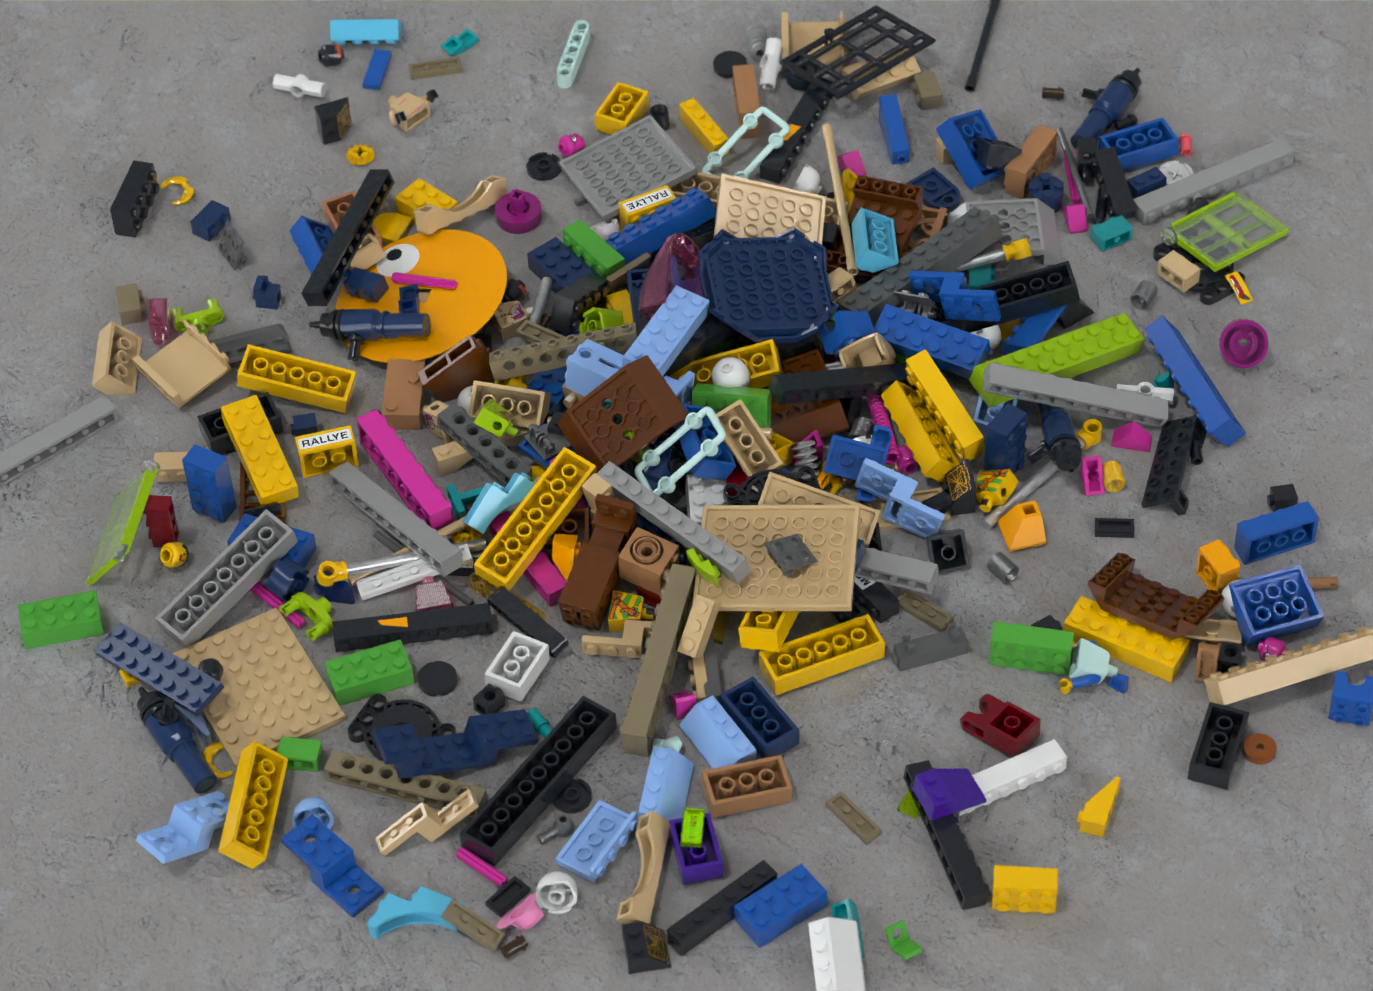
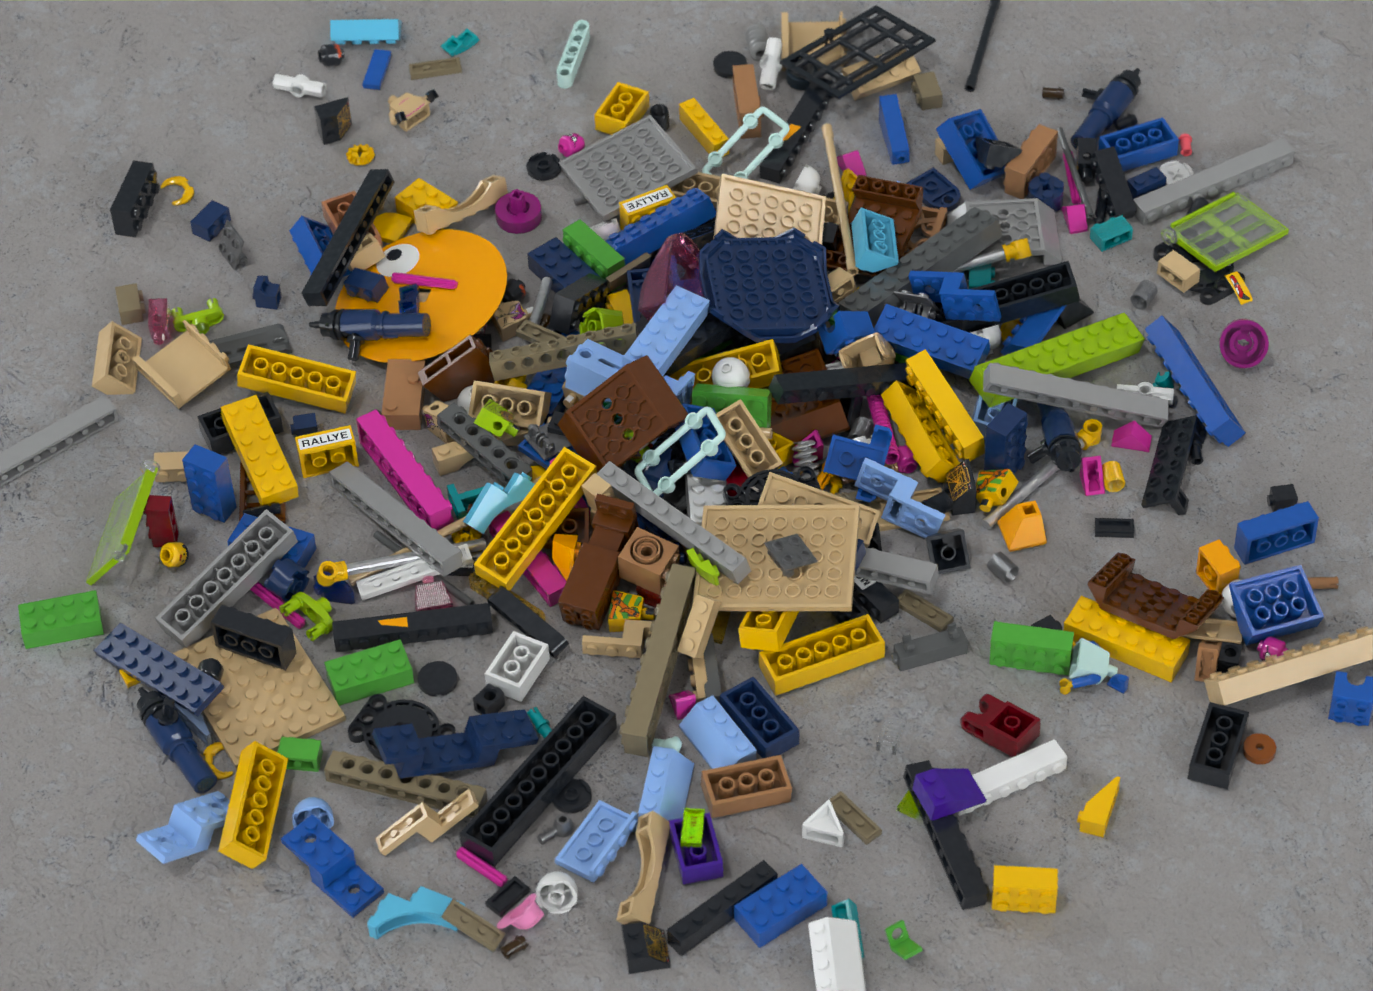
none -> black brick [211,605,297,671]
none -> white slope [802,800,843,847]

